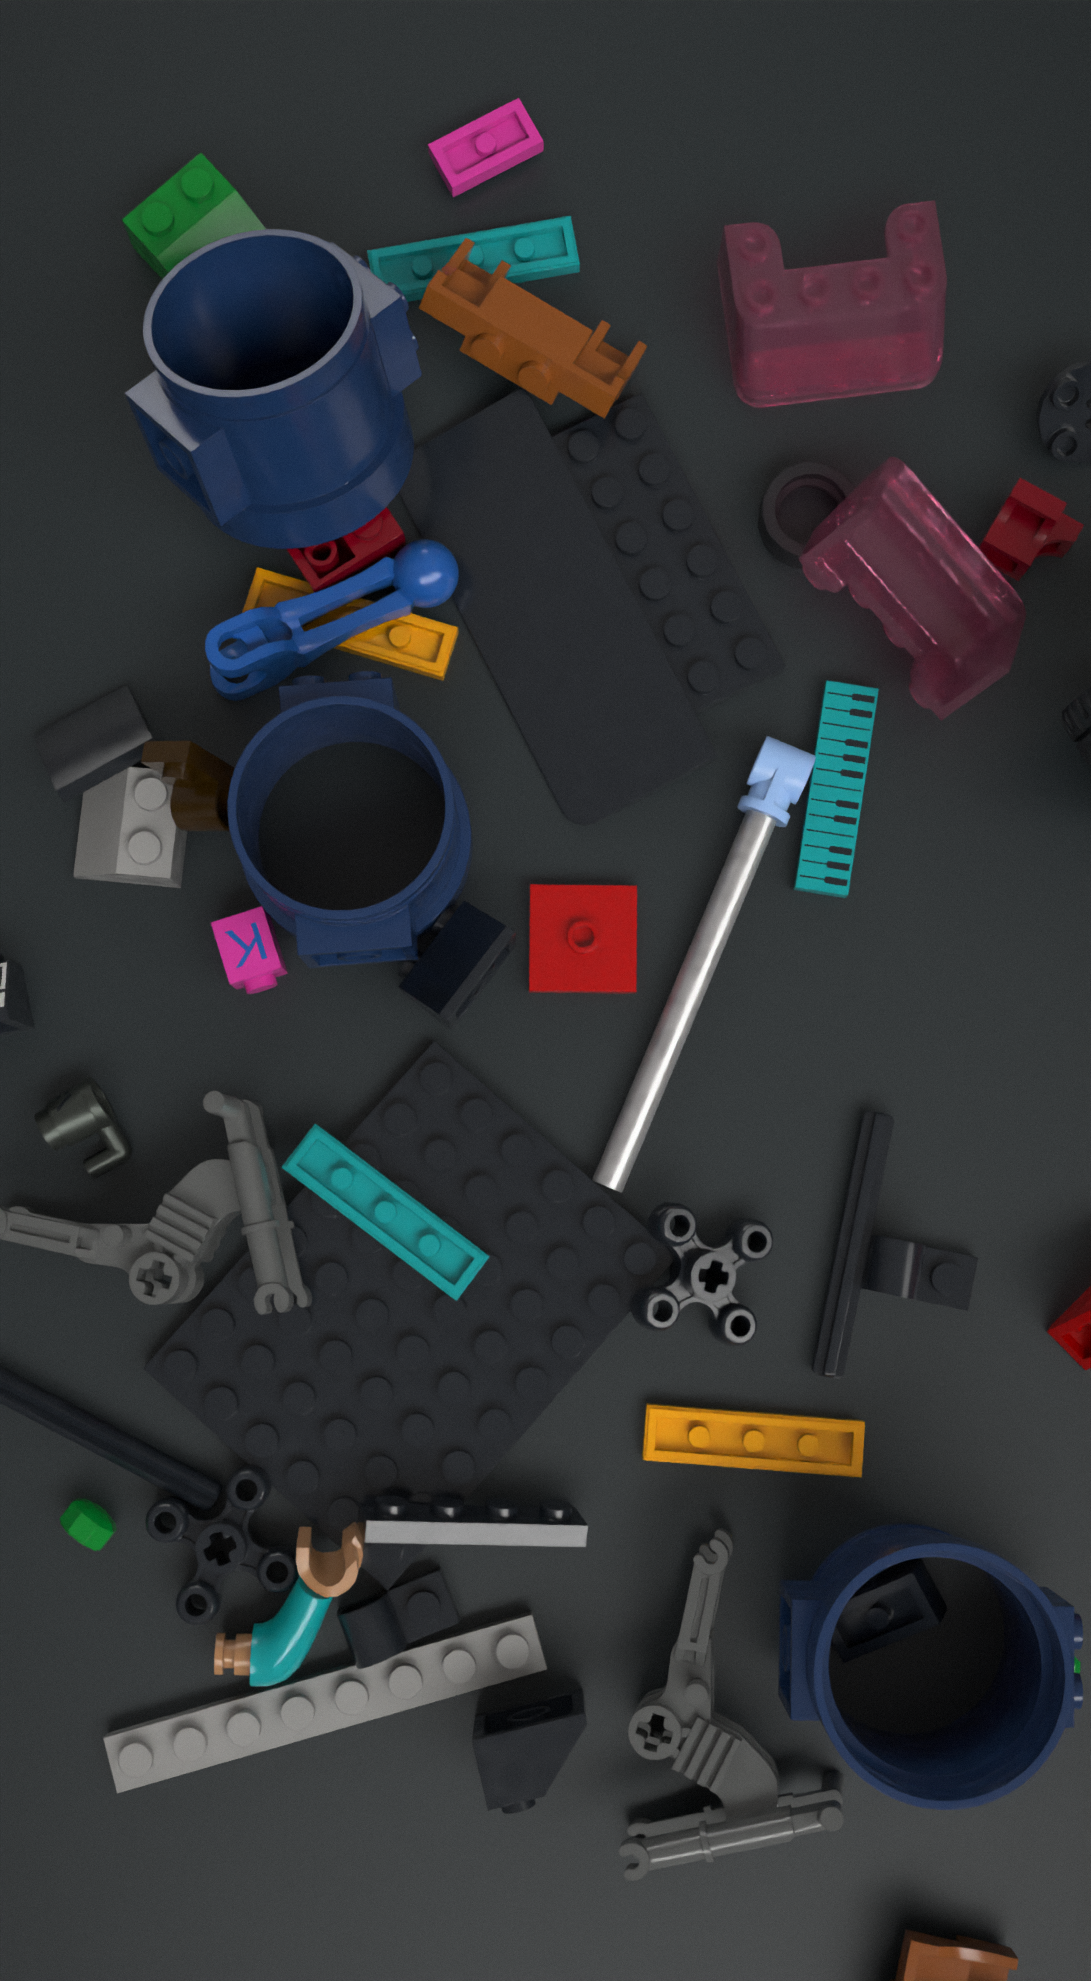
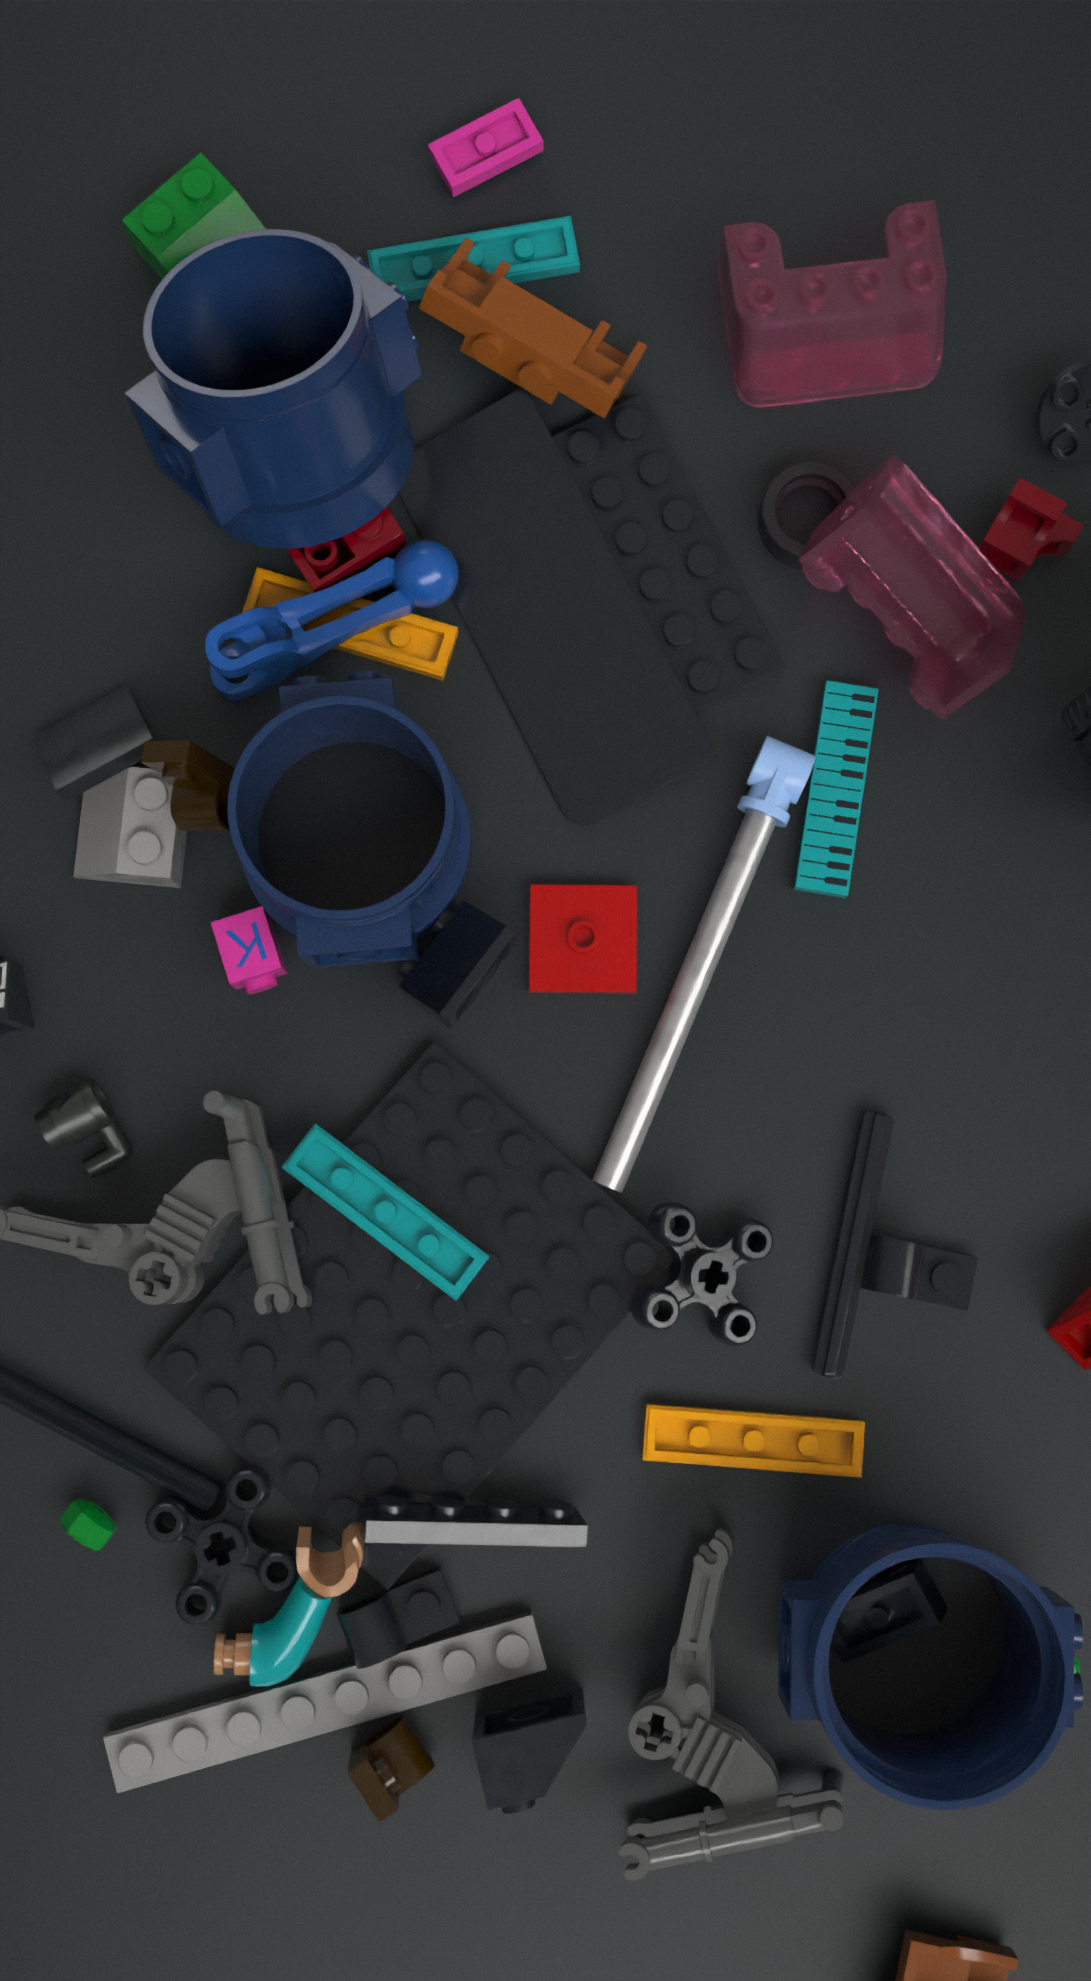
none -> dark brown plate [348,1716,435,1823]

